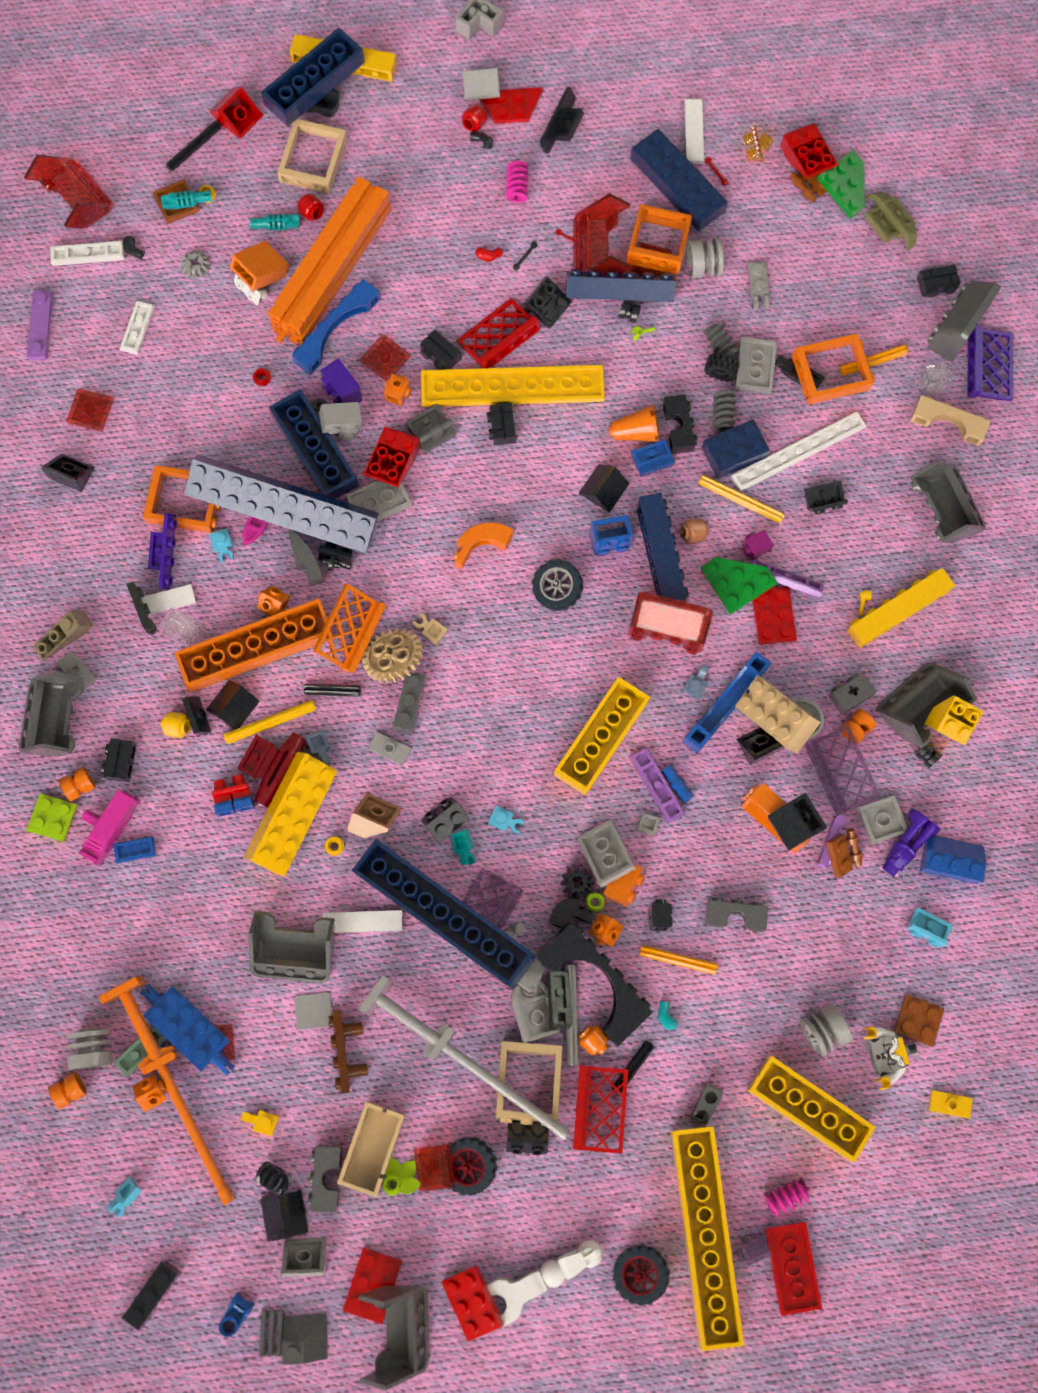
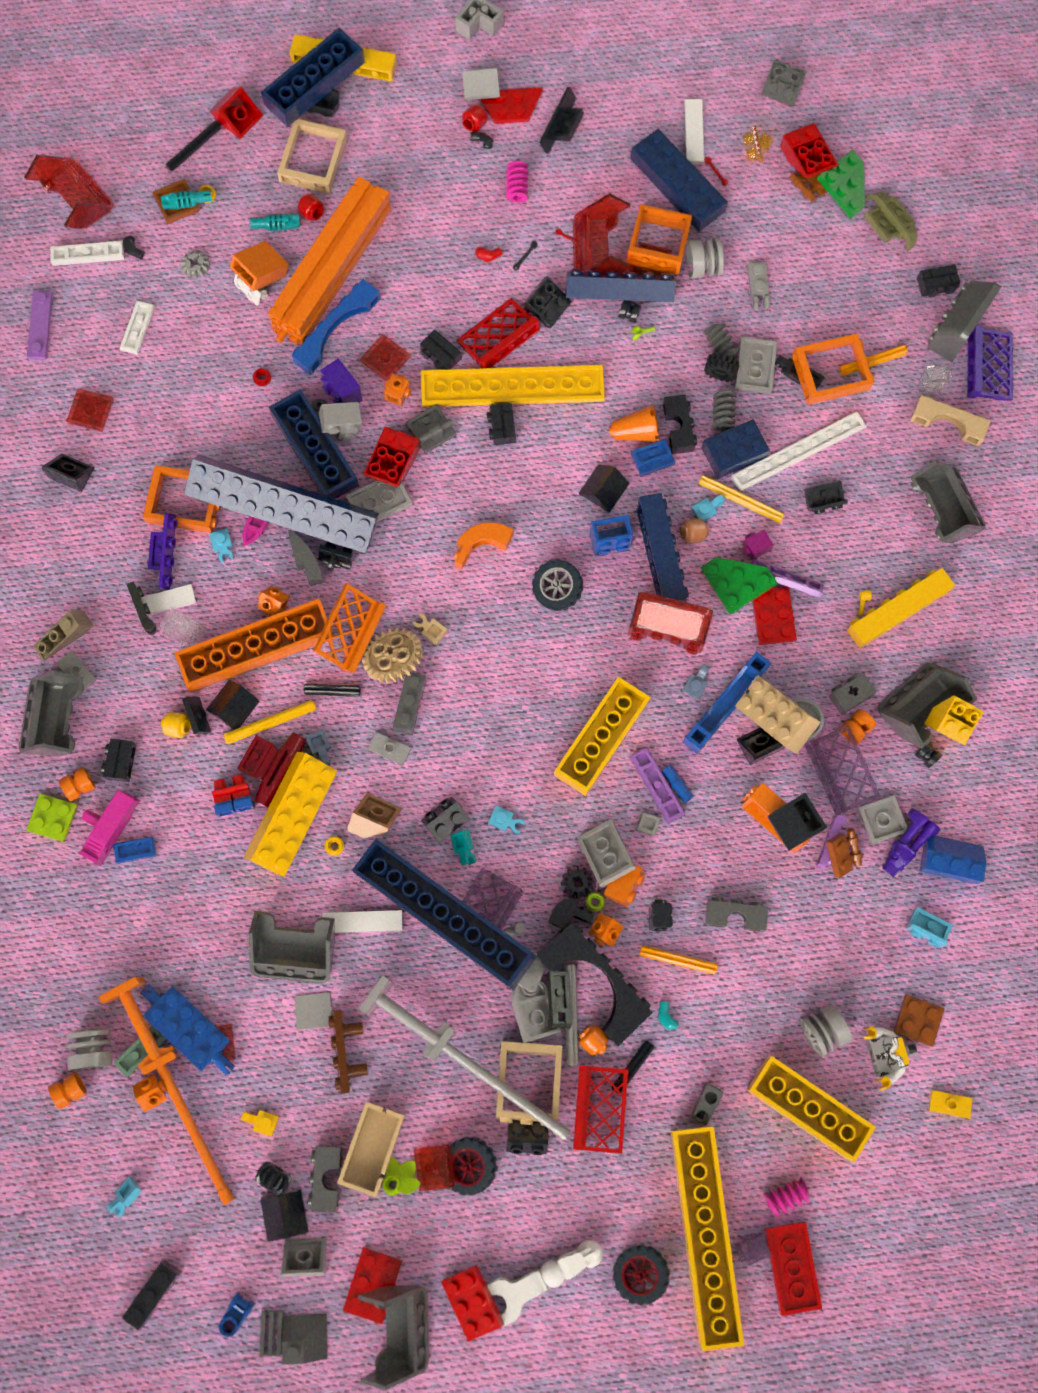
none -> medium azure plate [691,494,726,522]
none -> dark grey plate [761,60,807,107]

